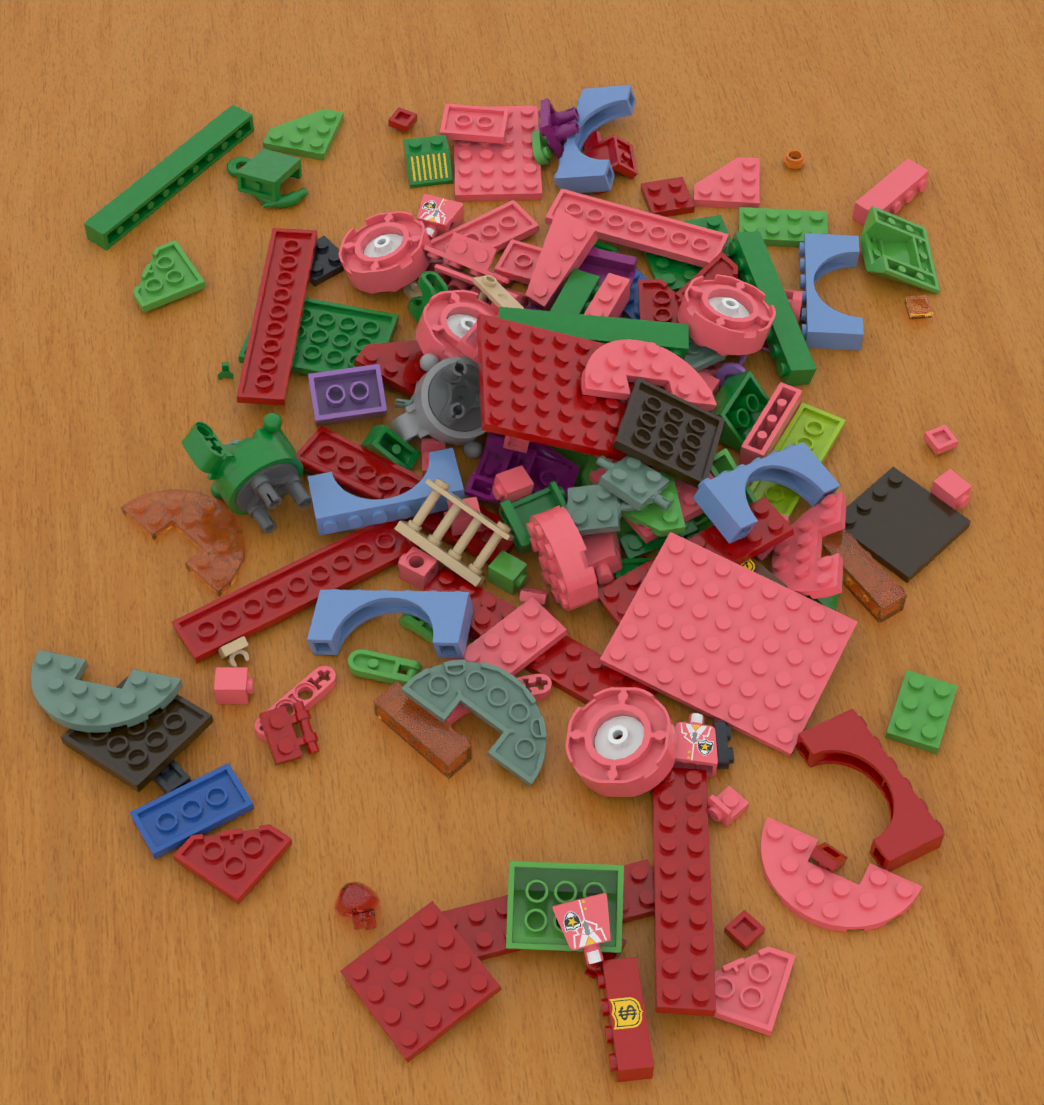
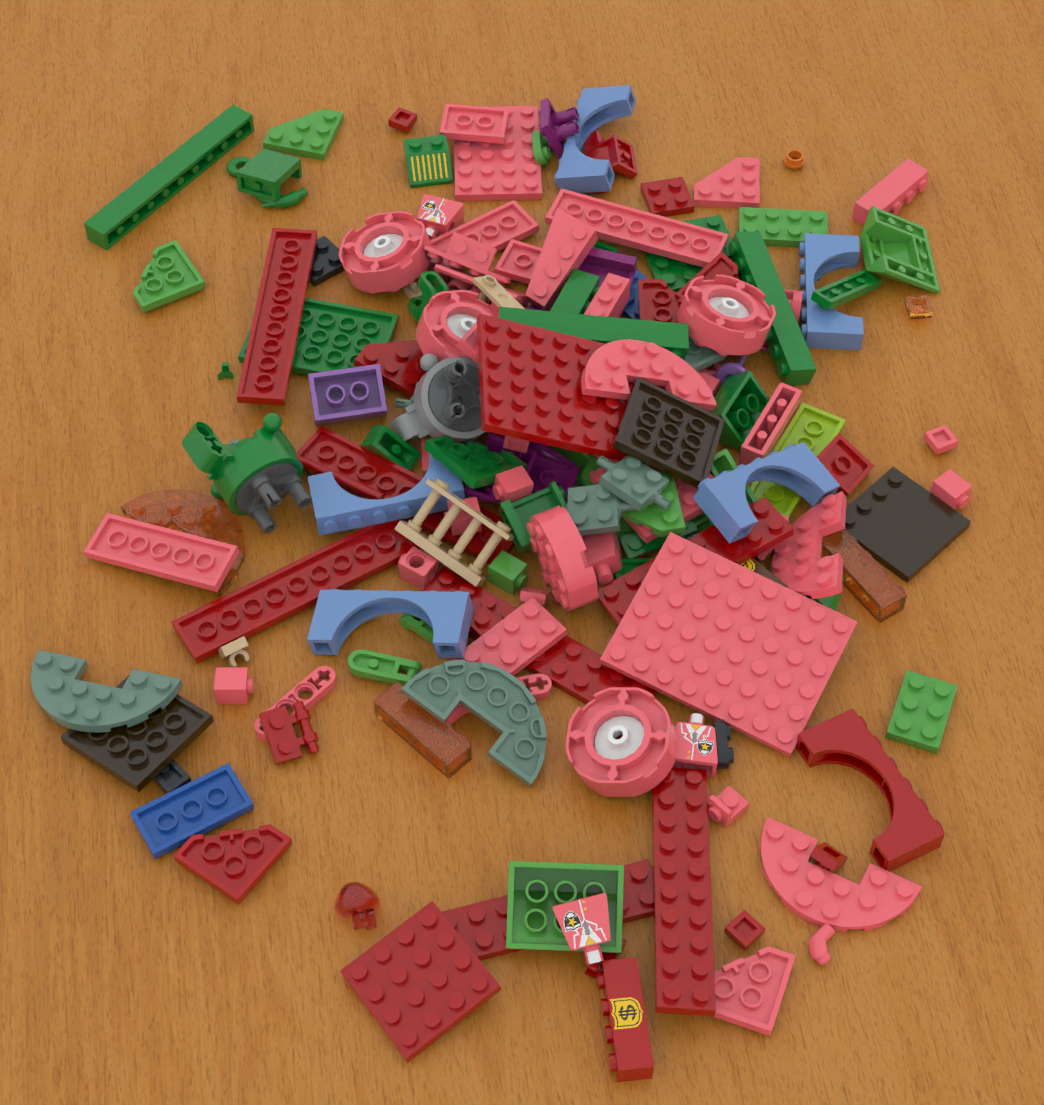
none -> coral plate [84,513,240,592]
none -> green plate [424,435,528,489]
none -> coral arm [808,923,835,965]
none -> green plate [811,269,882,310]
none -> red plate [817,433,874,497]

